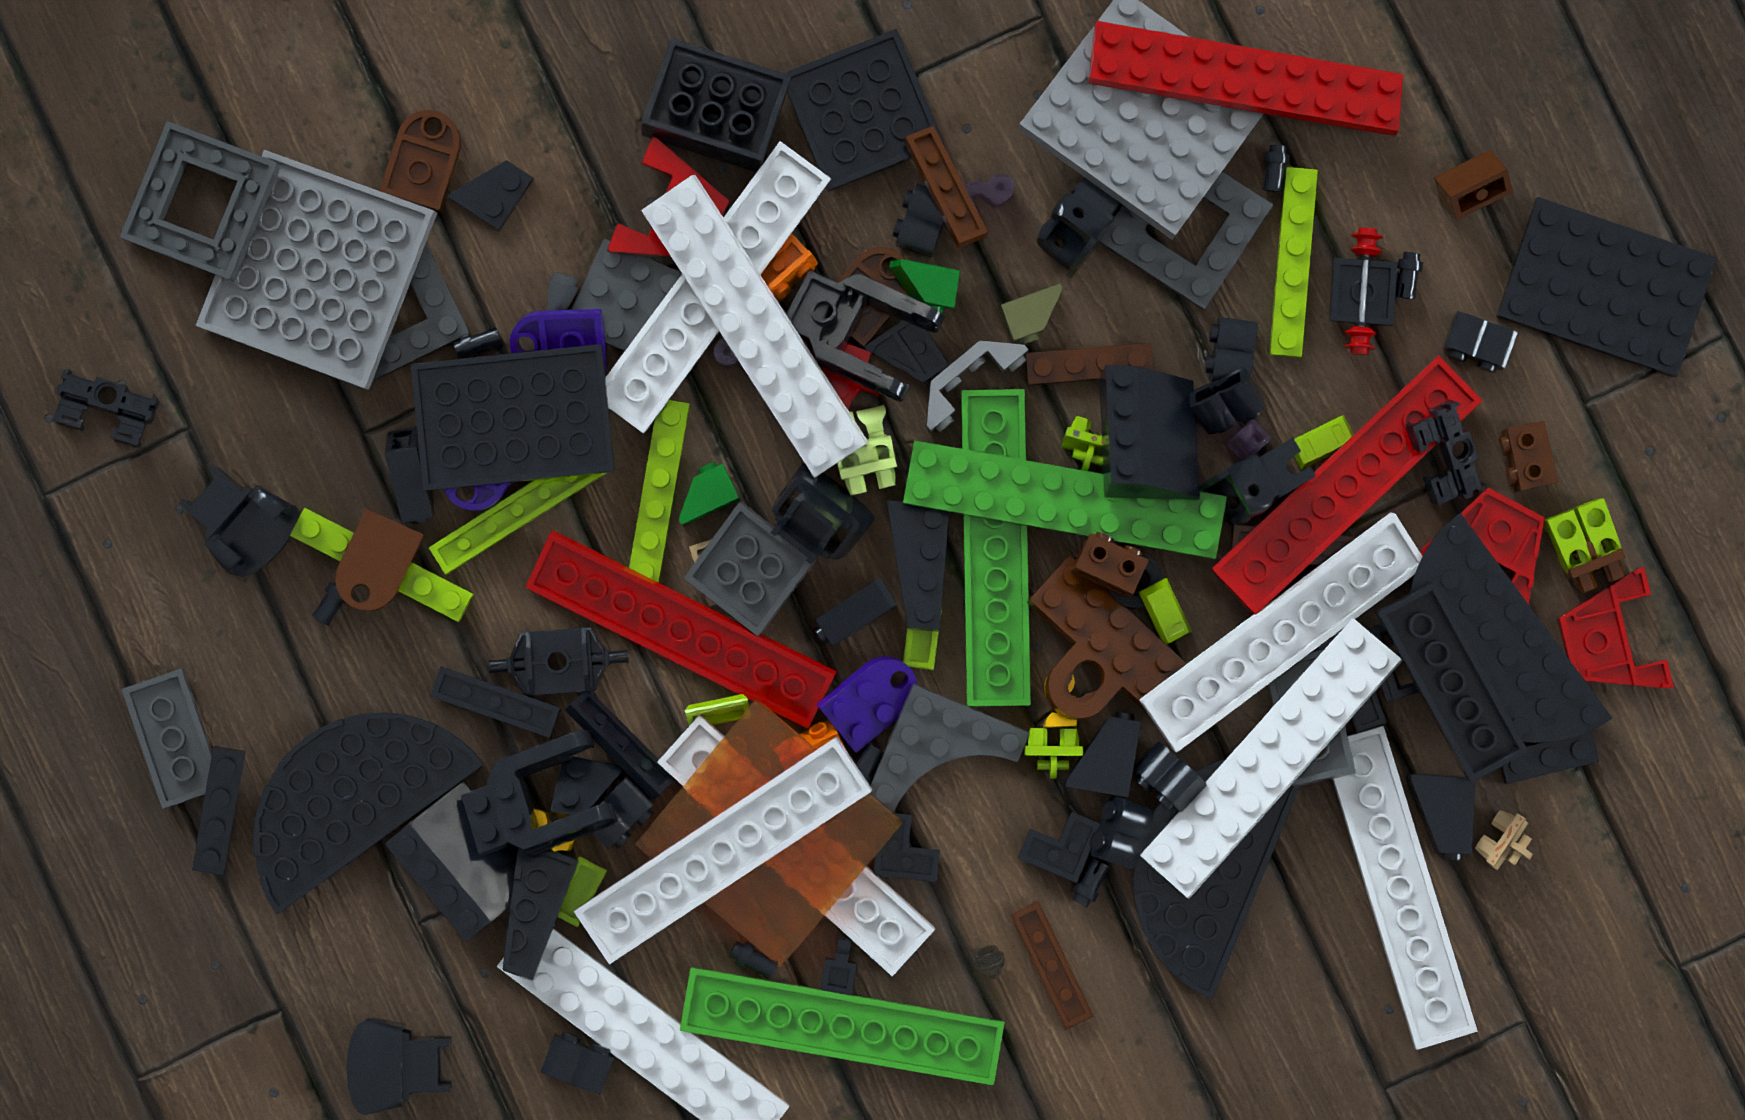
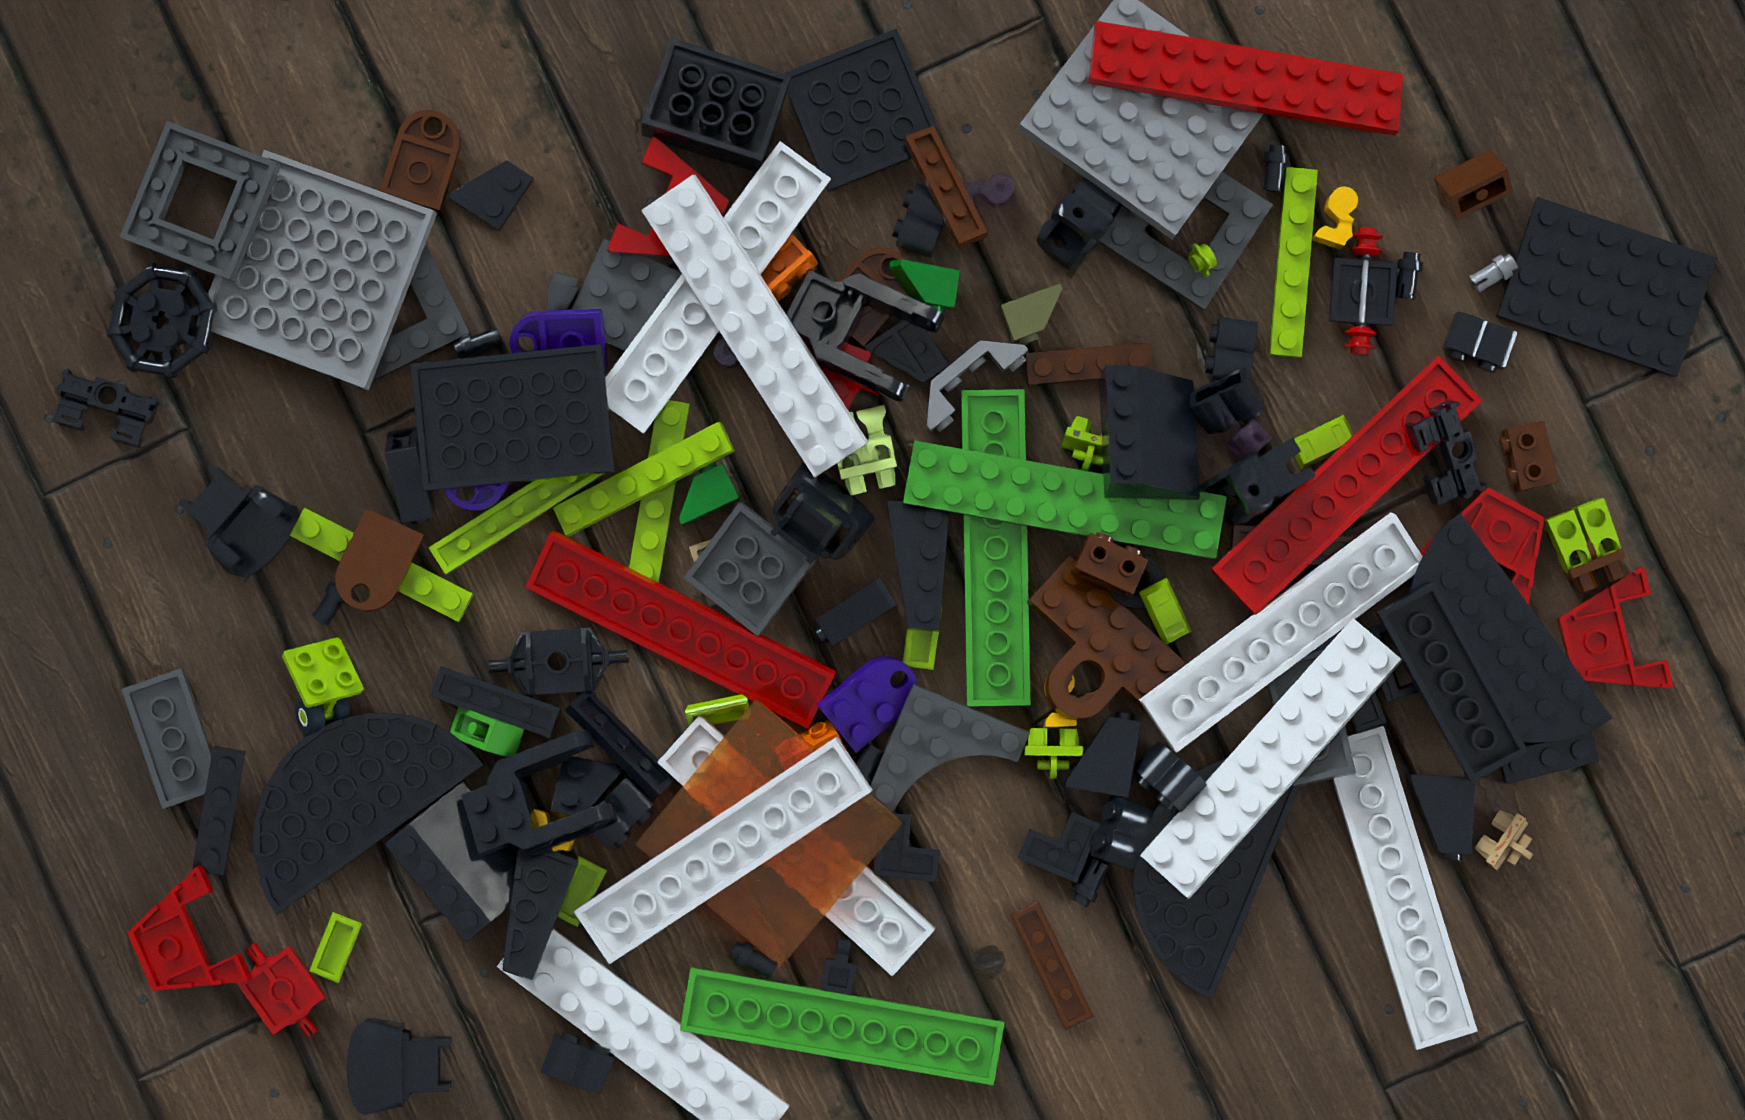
none -> black plate [106,263,218,379]
none -> red wing [127,865,252,991]
none -> red plate [237,942,327,1038]
none -> lime plate [282,637,364,735]
none -> lime tile [309,912,362,983]
none -> bright green slope [450,706,524,757]
none -> lime plate [553,422,735,537]
none -> lime plate [1188,243,1217,277]
none -> yellow leg [1312,186,1358,250]
none -> light grey animal [1469,254,1518,293]

